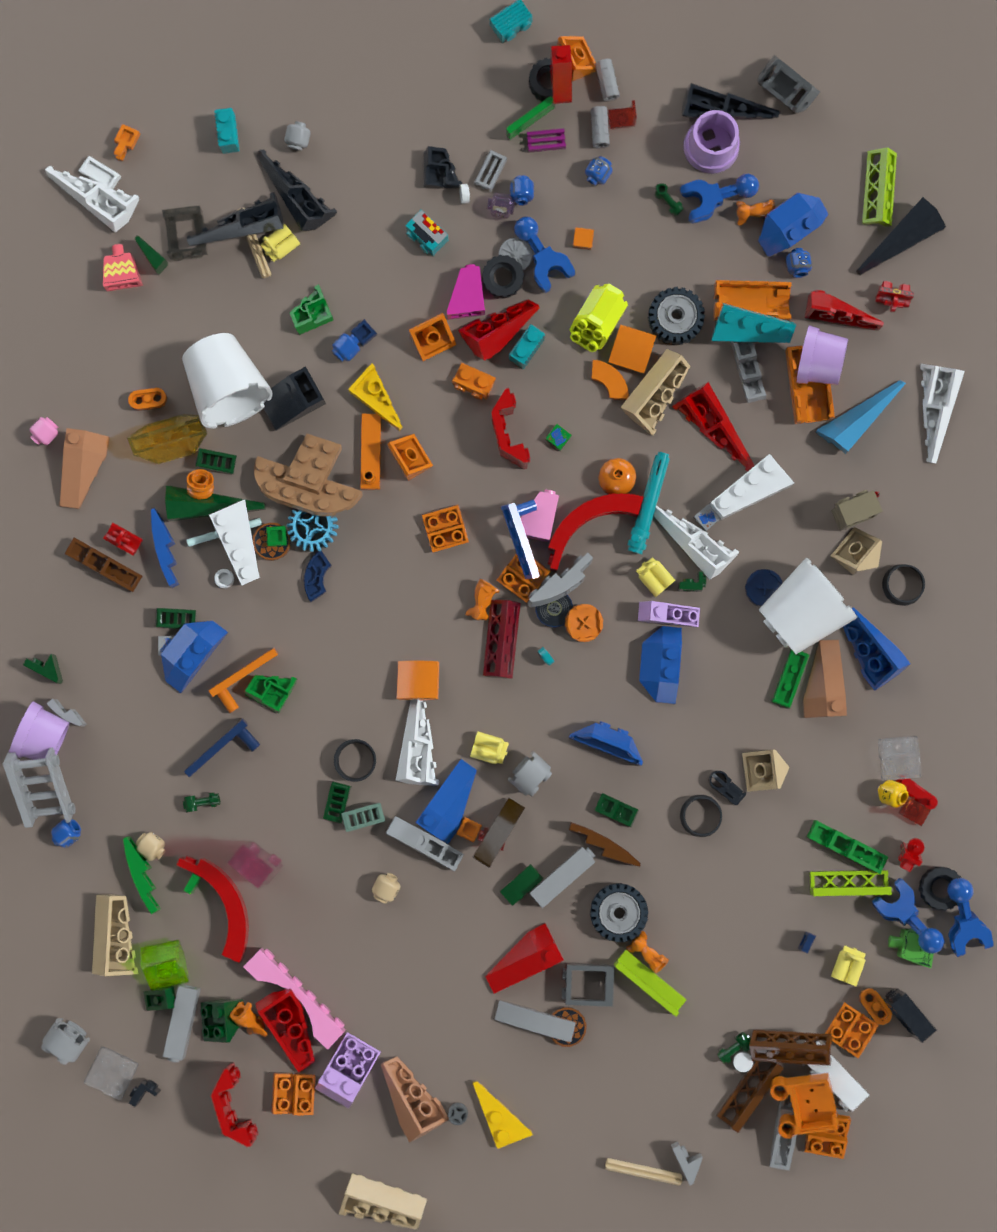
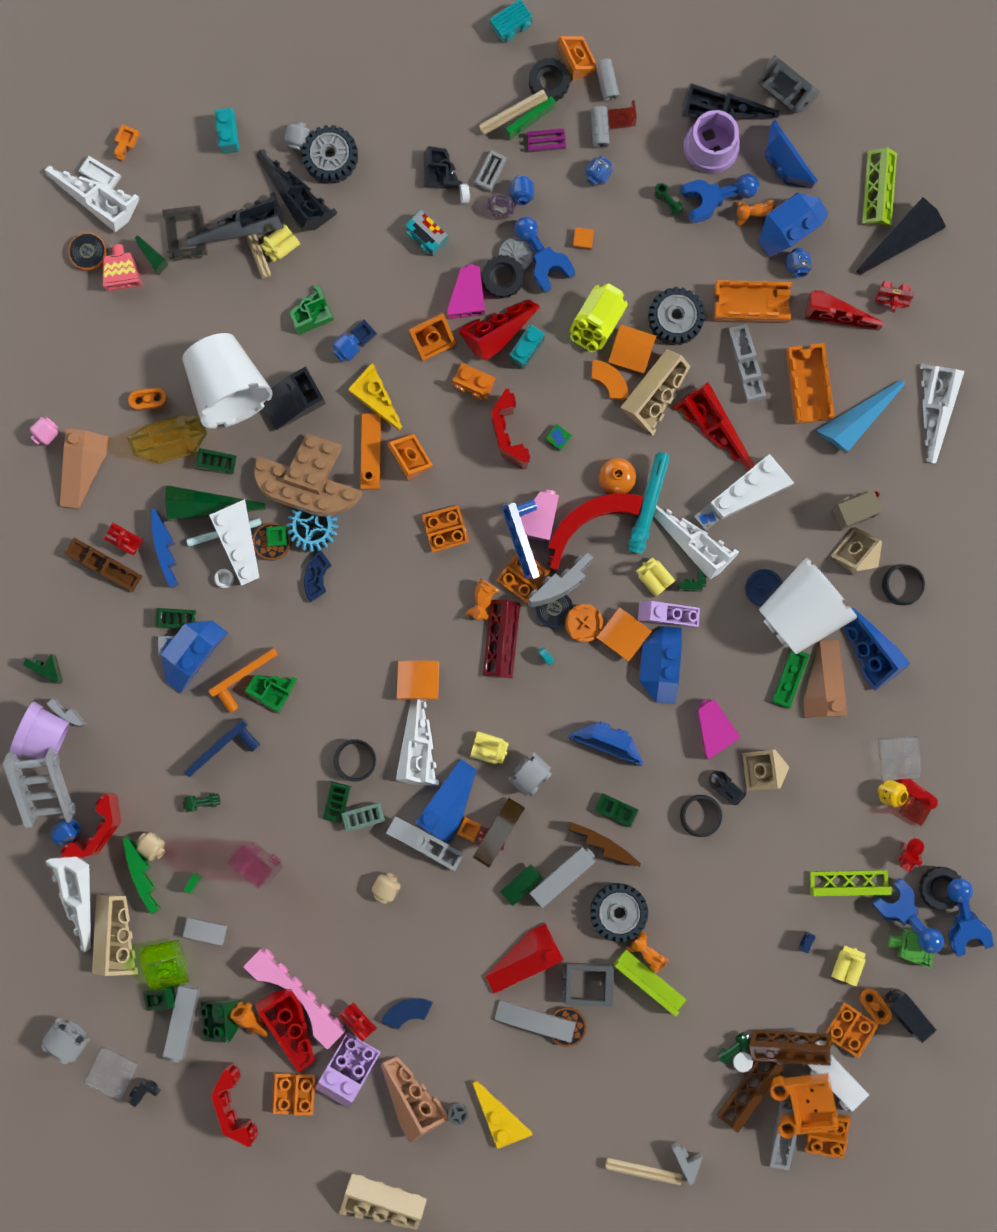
red arch [177,856,249,963] -> none
orange wheel [187,469,214,499] -> none
red slope [550,45,572,104] -> none
teal wing [711,303,796,343] -> none
lavender piece [797,325,848,385] -> none
green slope [807,820,888,874] -> none
none -> white wedge [46,857,91,952]
none -> red slope [60,793,121,858]
none -> black tile [69,233,107,271]
none -> light grey slope [182,917,227,945]
none -> wheel [302,125,358,184]
none -> red hips [339,1001,377,1042]
none -> dark blue tile [381,998,433,1030]
none -> tan axle [479,90,548,134]
none -> orange slope [596,607,652,662]
none -> dark pink slope [696,698,741,759]
none -> blue wedge [765,120,818,188]

